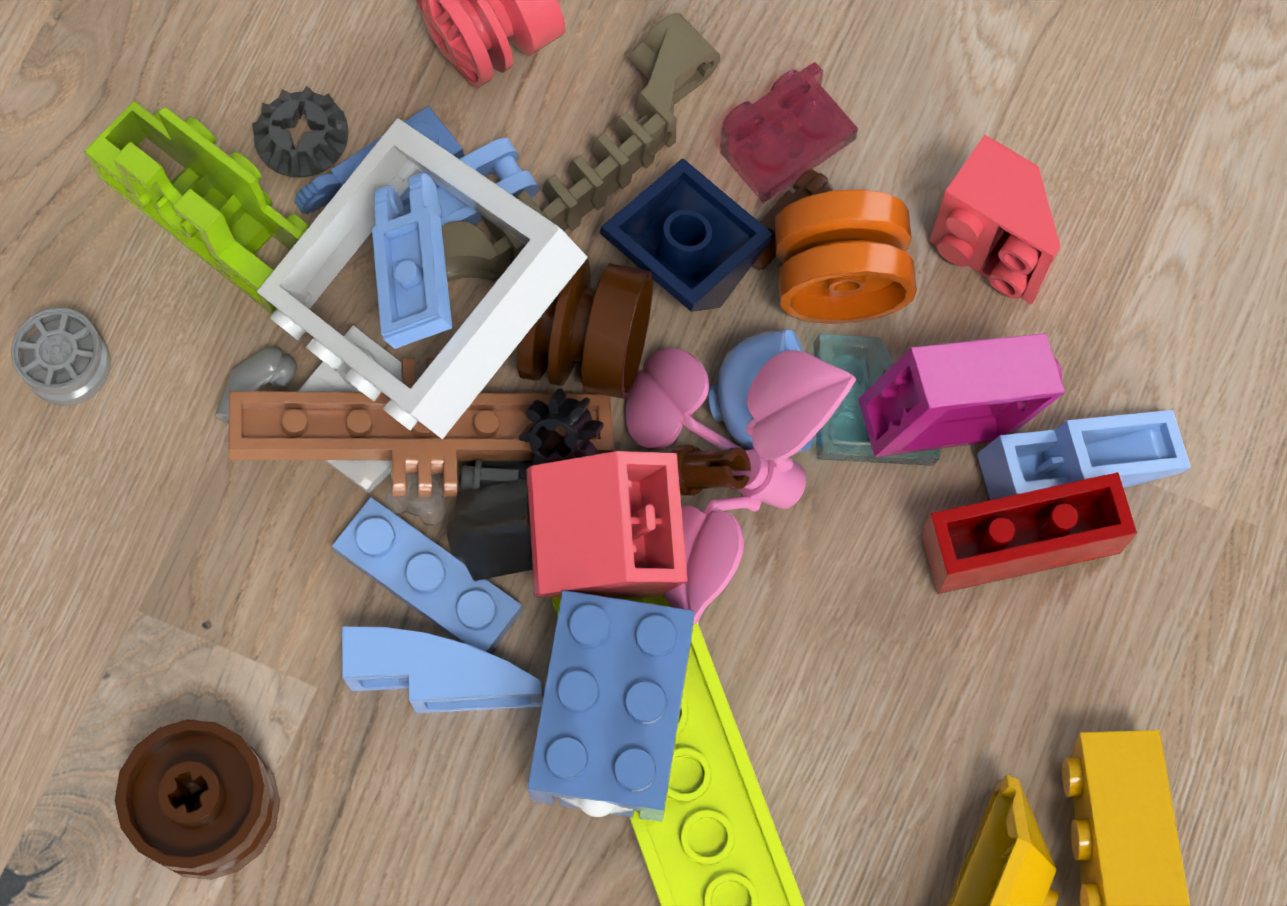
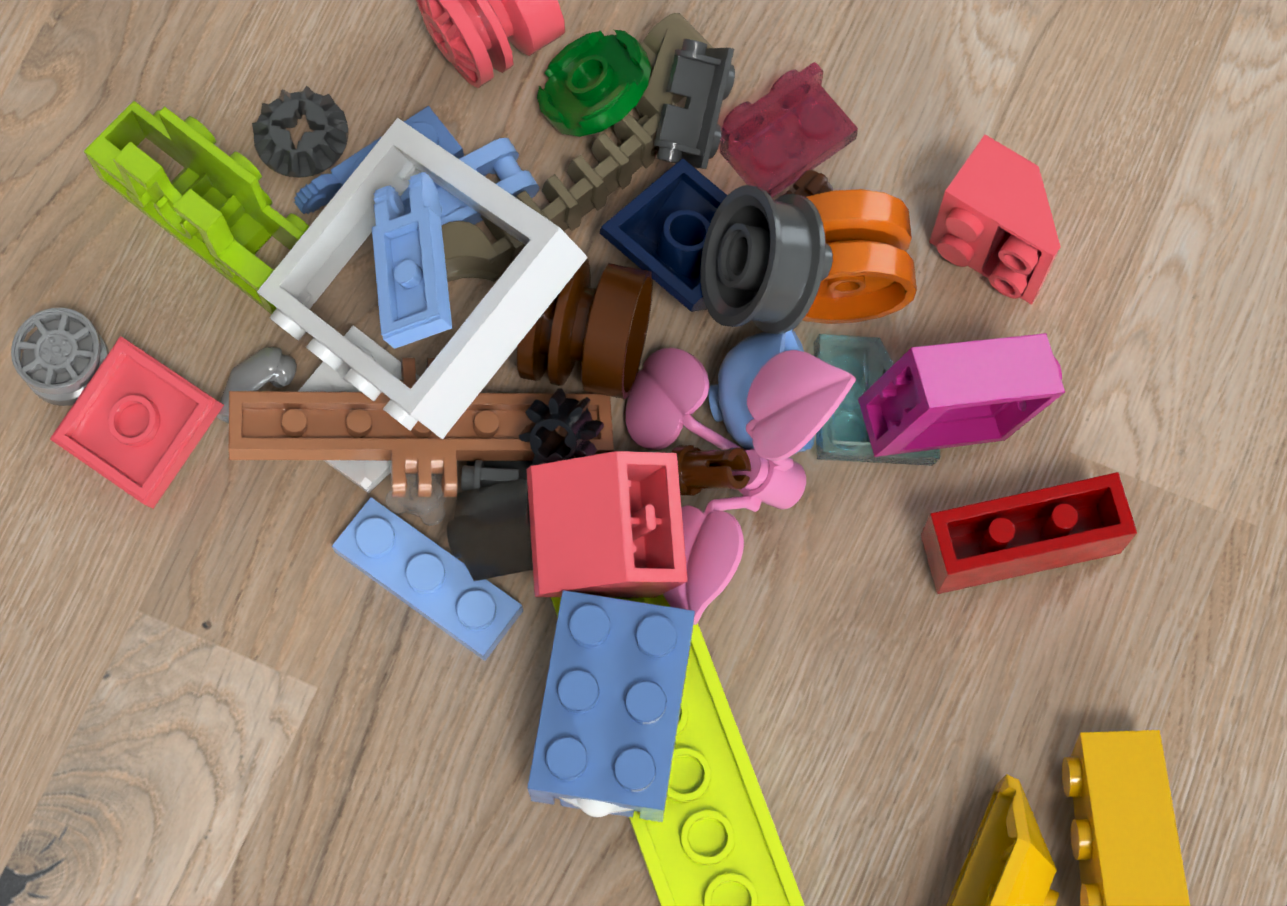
reddish brown wheel [114,719,280,880] -> none
light blue slope [342,627,544,713] -> none
light blue slope [977,410,1191,500] -> none
none -> coral tile [50,336,224,509]
none -> green tile [537,29,651,137]
none -> dark grey hinge [654,39,735,169]
none -> dark grey wheel [701,185,833,334]

